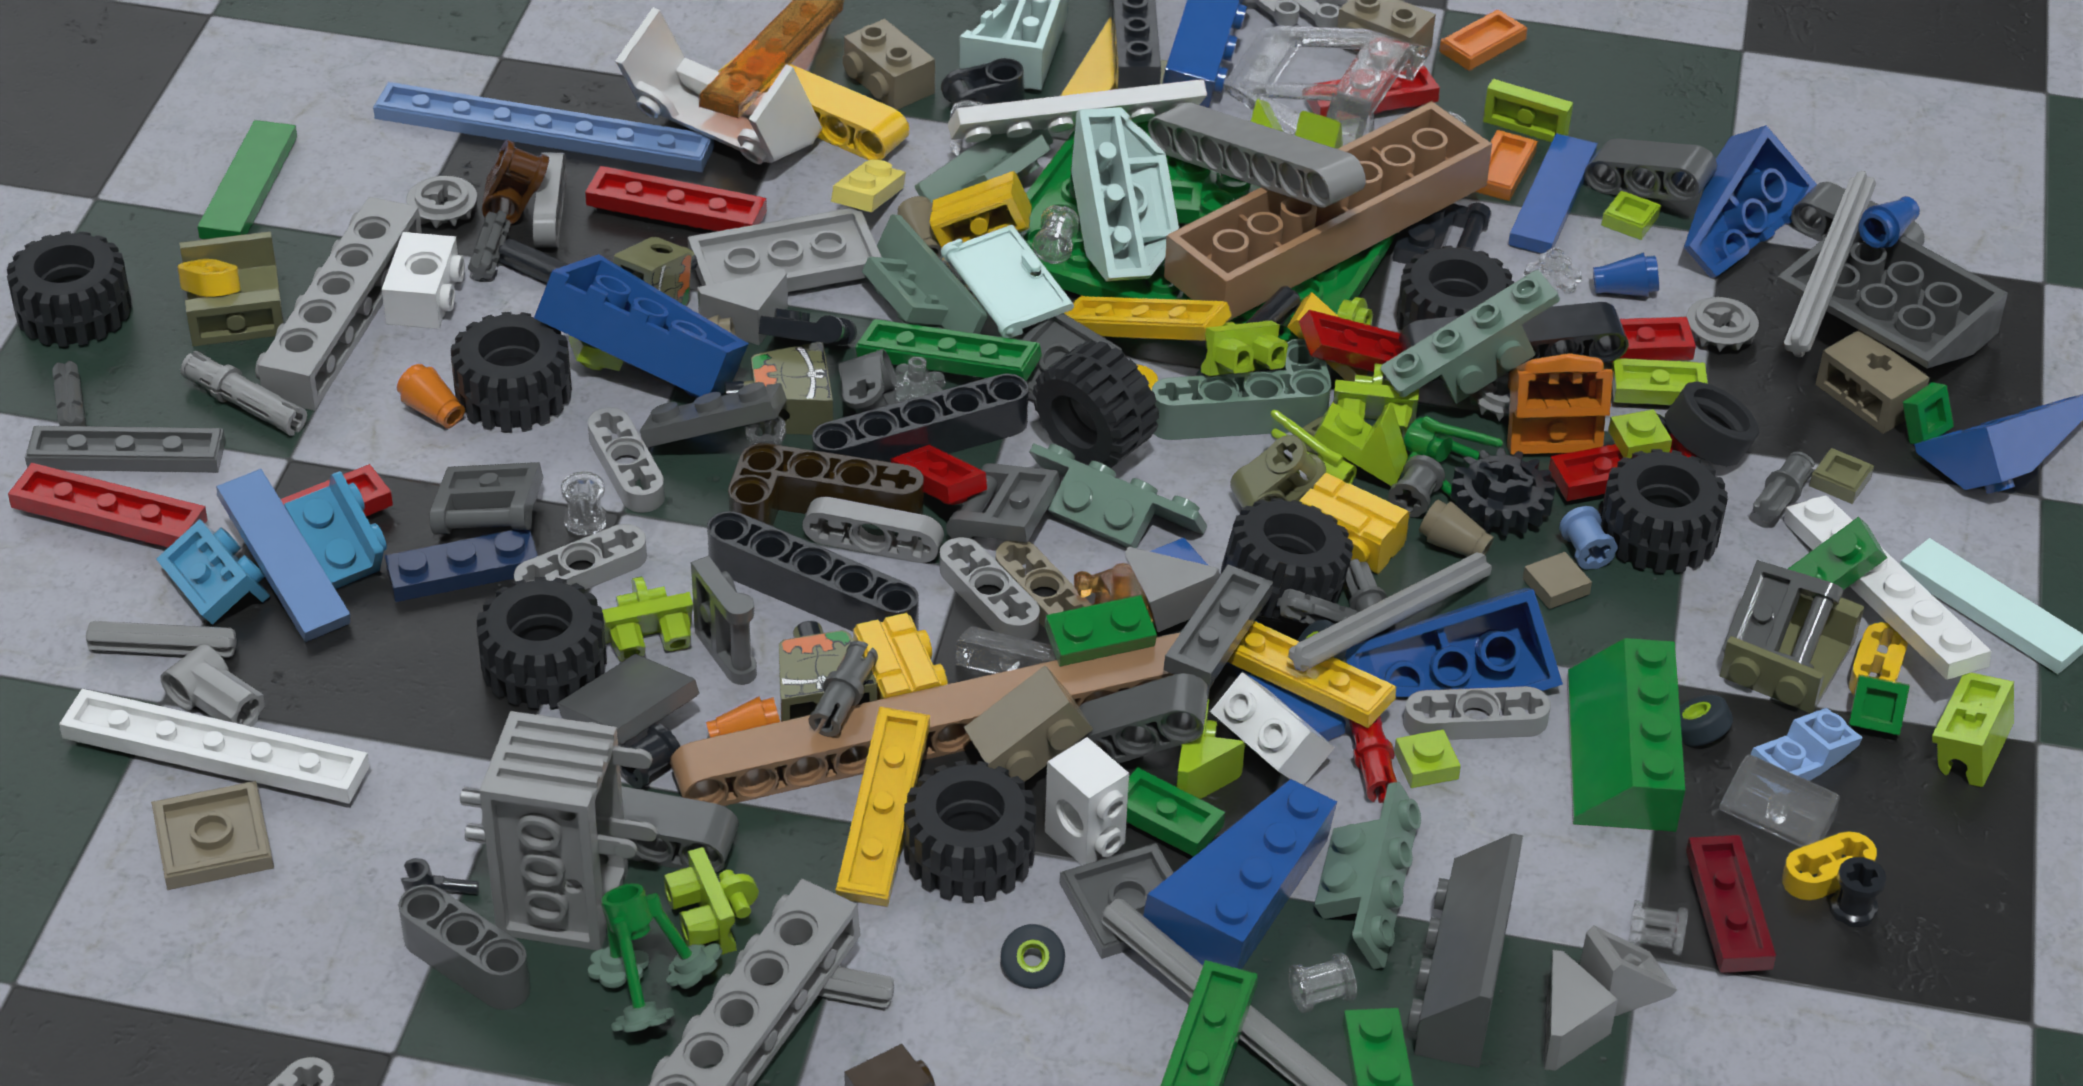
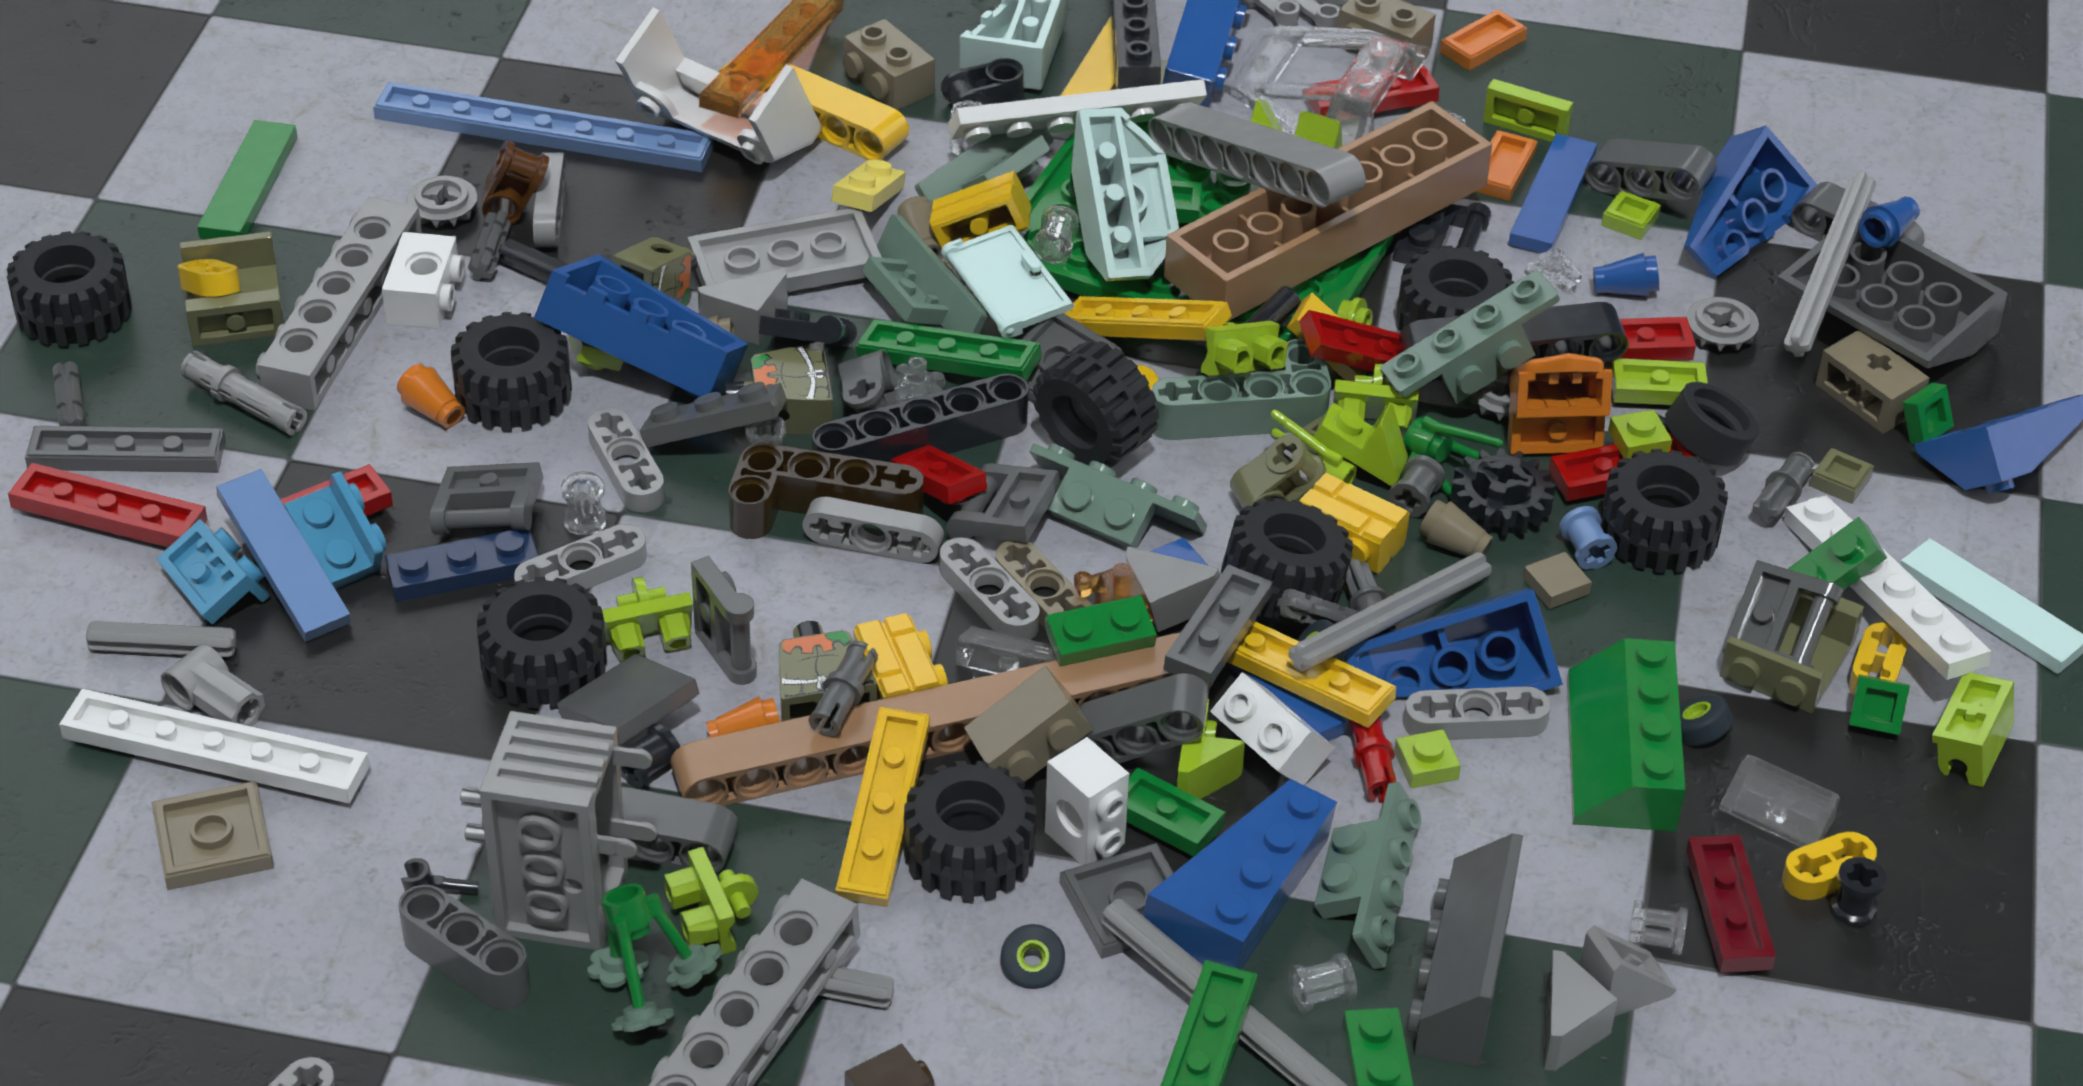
red plate [585,166,767,231] -> none
black beam [707,511,919,631] -> none
light blue slope [1747,708,1862,794] -> none

